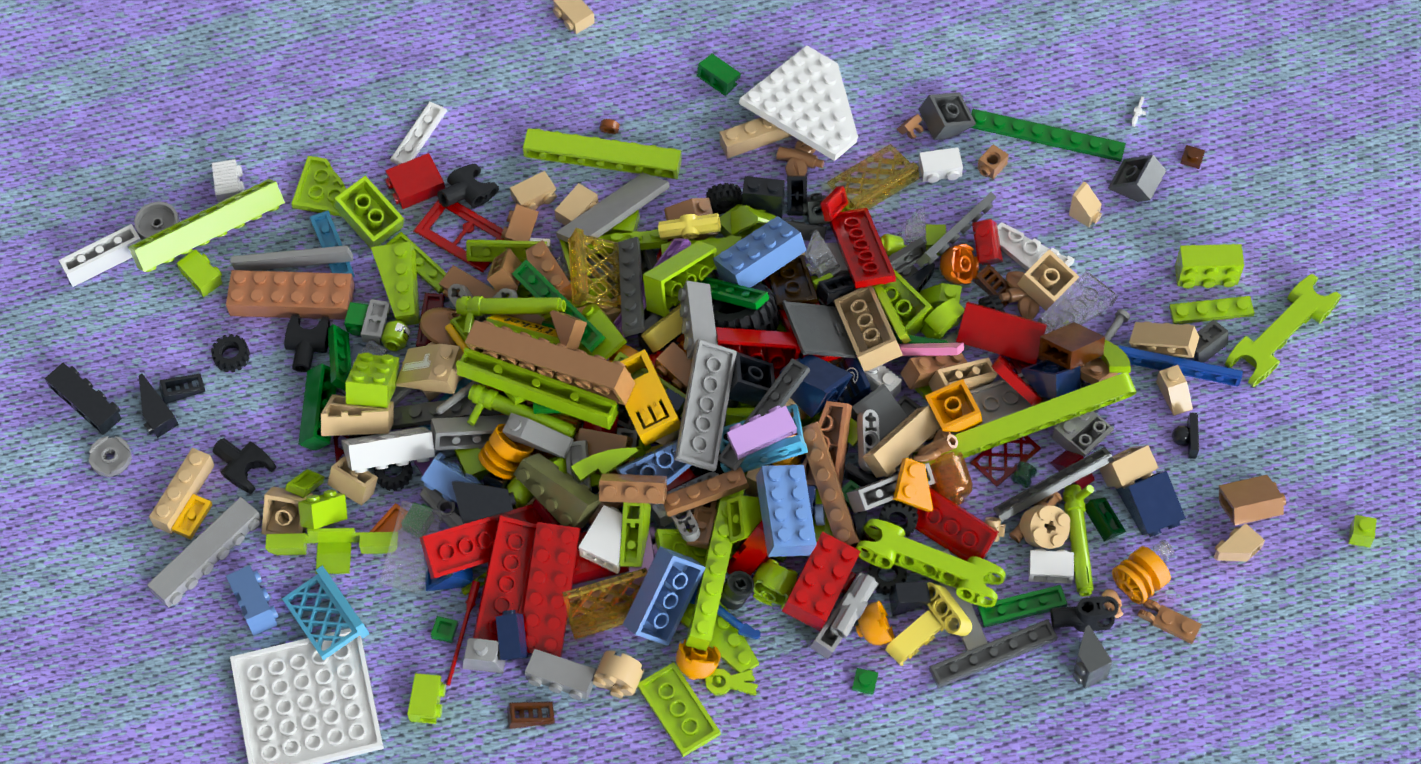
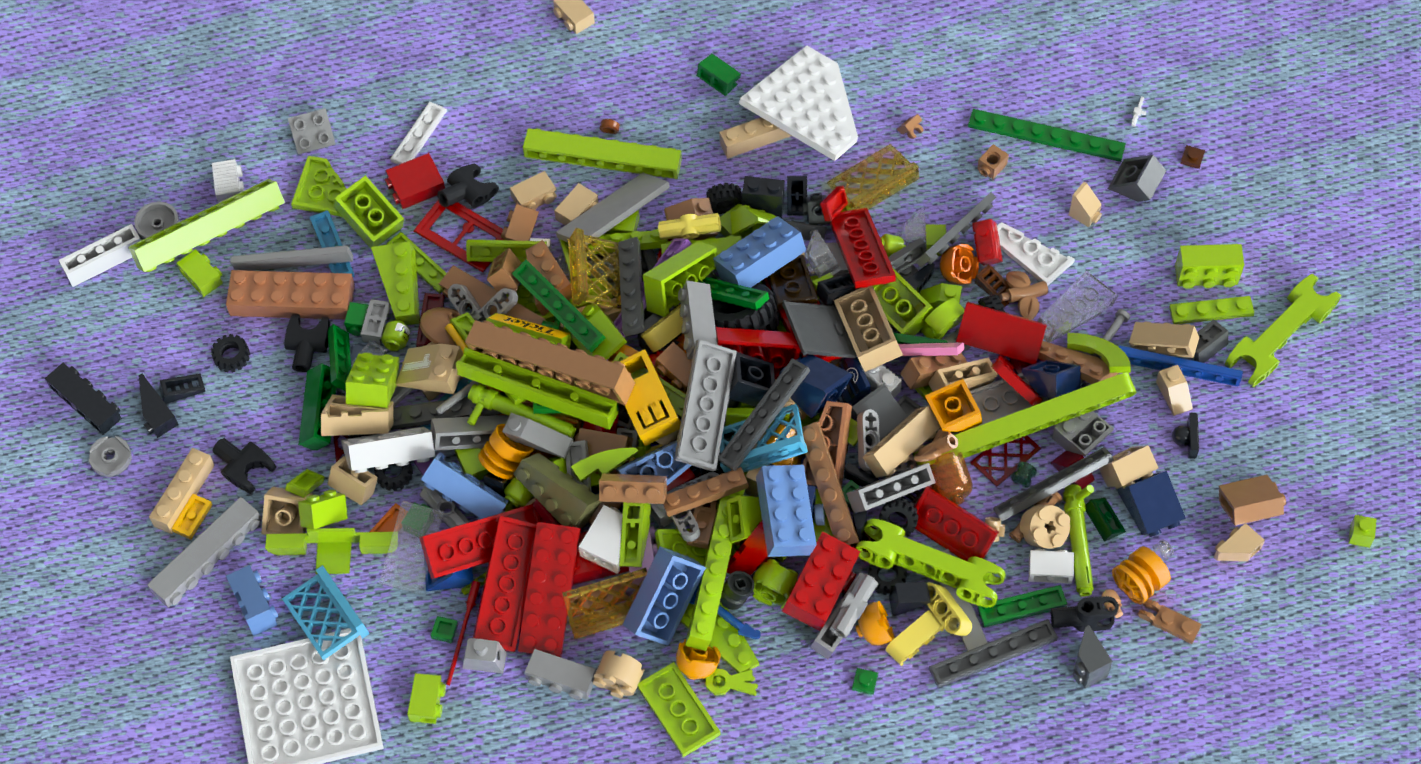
black slope [452,480,516,524] -> none
lime cylinder [456,296,566,336] -> none
dark blue brick [495,610,528,660] -> none
reddish brown slope [507,702,555,729] -> none
medium nougat slope [550,310,587,351] -> none
dark blue slope [666,389,685,417] -> none
lavender brick [727,405,797,460] -> none
medium nougat plant [776,140,824,176] -> none
lime tile [874,284,911,344] -> none
light orange wing [893,458,933,512] -> none
dark grey slope [918,92,976,140] -> none
white brick [919,147,963,183] -> none
tan brick [1017,249,1079,312] -> none
reddish brown brick [1039,322,1105,370] -> none
none -> light grey hinge [288,108,336,154]

